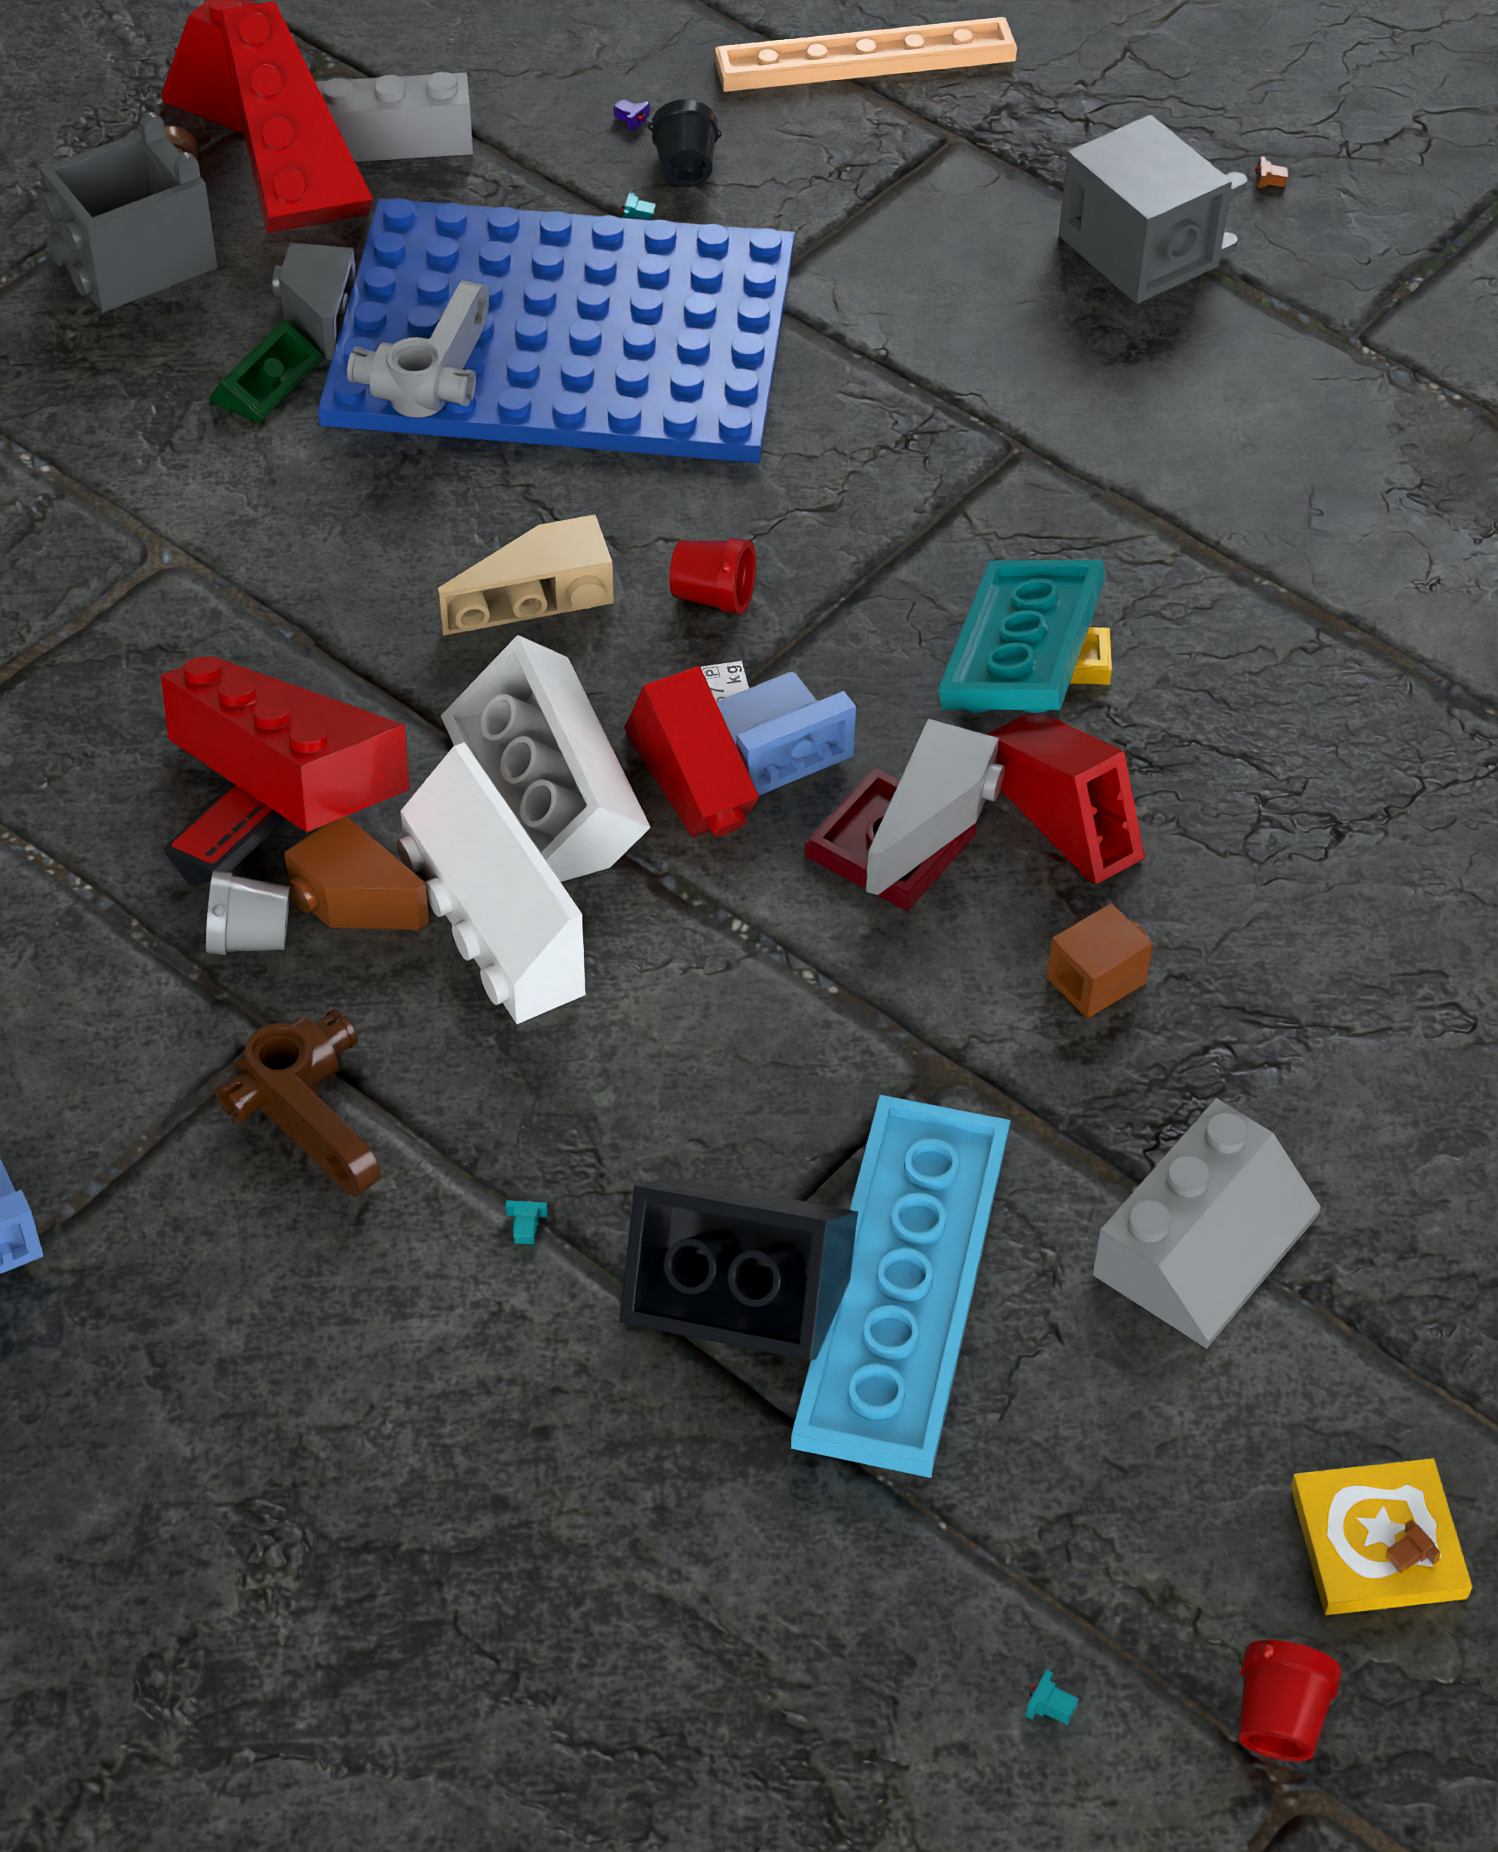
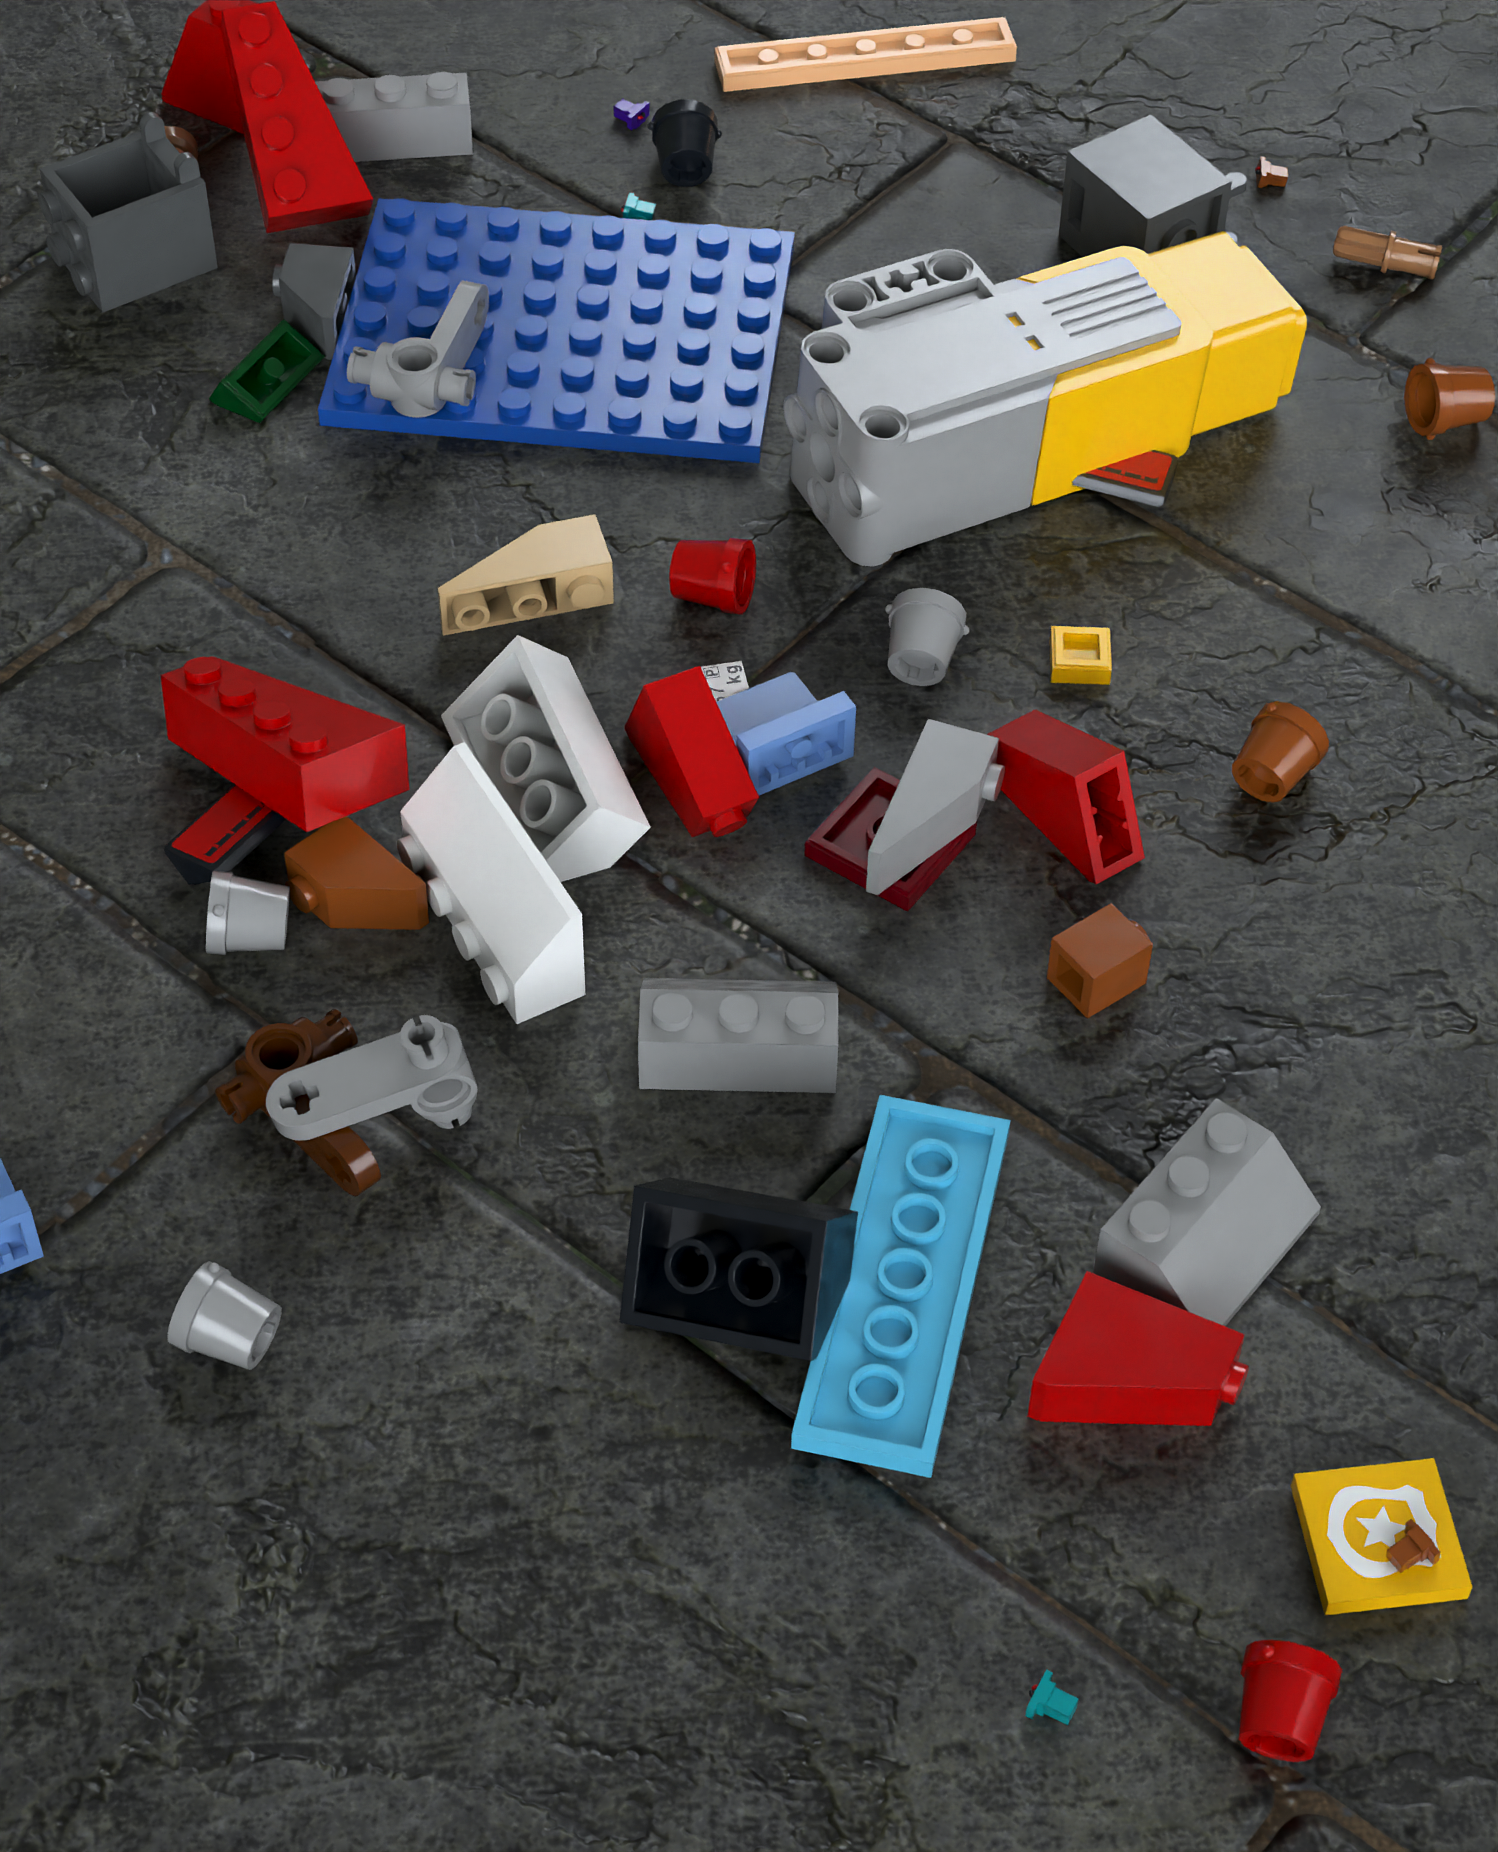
teal piece [506,1200,548,1245] -> none
teal plate [938,559,1105,713] -> none
none -> light grey piece [168,1261,282,1370]
none -> light grey piece [266,1015,478,1141]
none -> light grey slope [638,978,838,1093]
none -> light grey piece [783,231,1307,567]
none -> light grey piece [885,588,969,686]
none -> red slope [1027,1271,1249,1426]
none -> slope [1071,450,1178,507]
none -> dark orange piece [1232,701,1329,803]
none -> medium nougat axle [1333,226,1442,280]
none -> dark orange piece [1404,358,1495,440]

